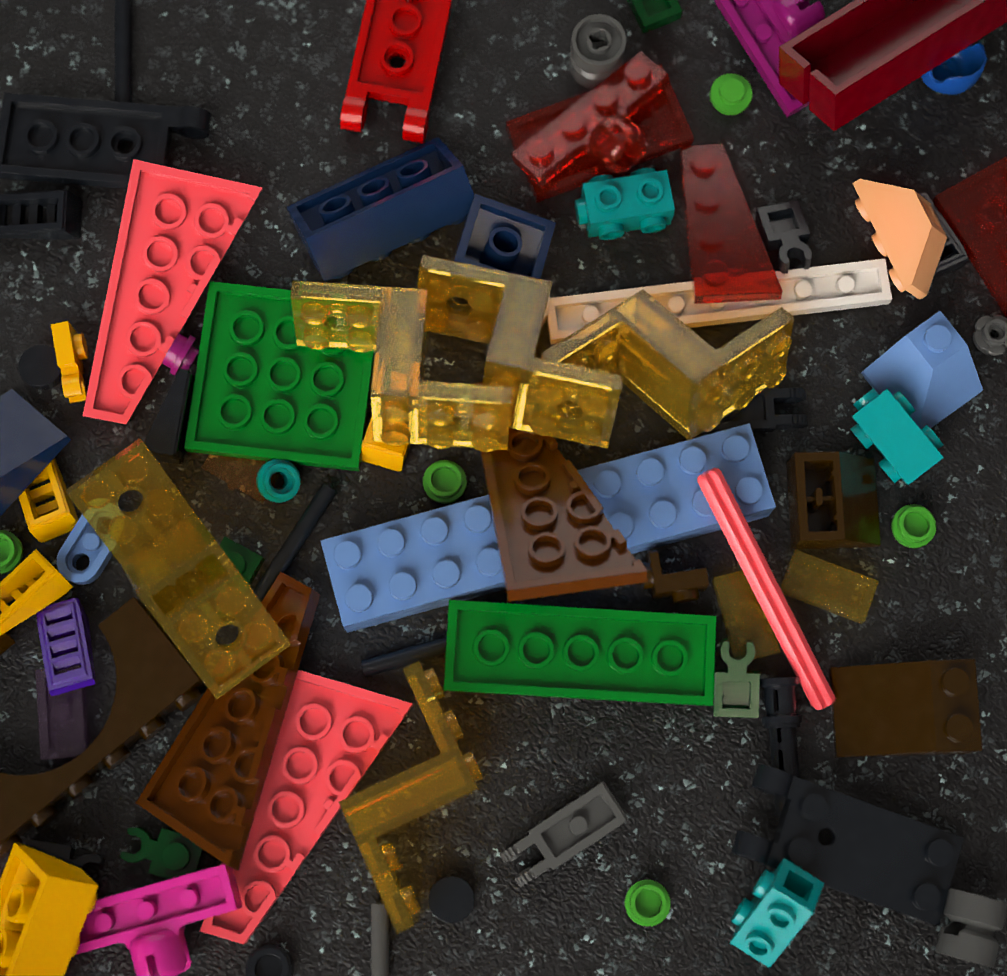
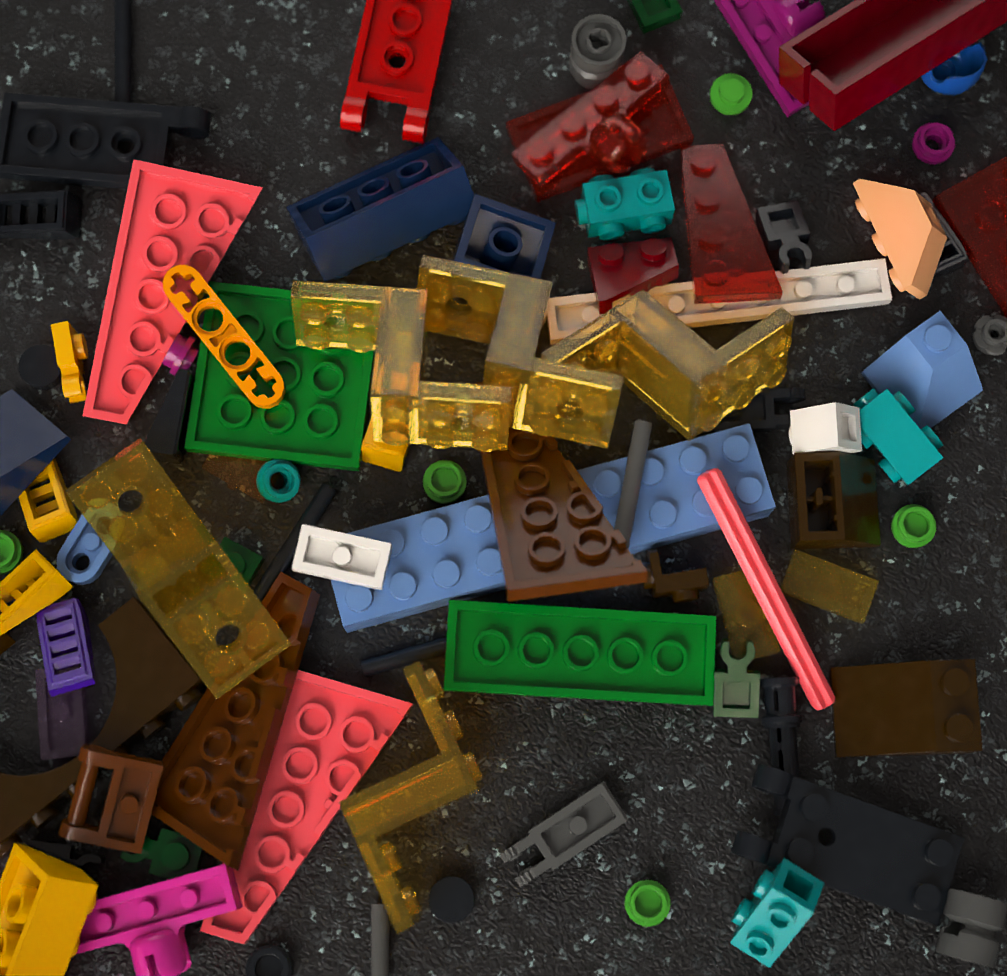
none -> reddish brown plate [59,744,163,854]
none -> light orange beam [163,265,285,409]
none -> white plate [292,524,393,590]
none -> dark red wing [587,237,679,314]
none -> dark grey bar [614,420,652,549]
none -> white brick [789,402,862,454]
none -> magenta plate [912,122,955,165]

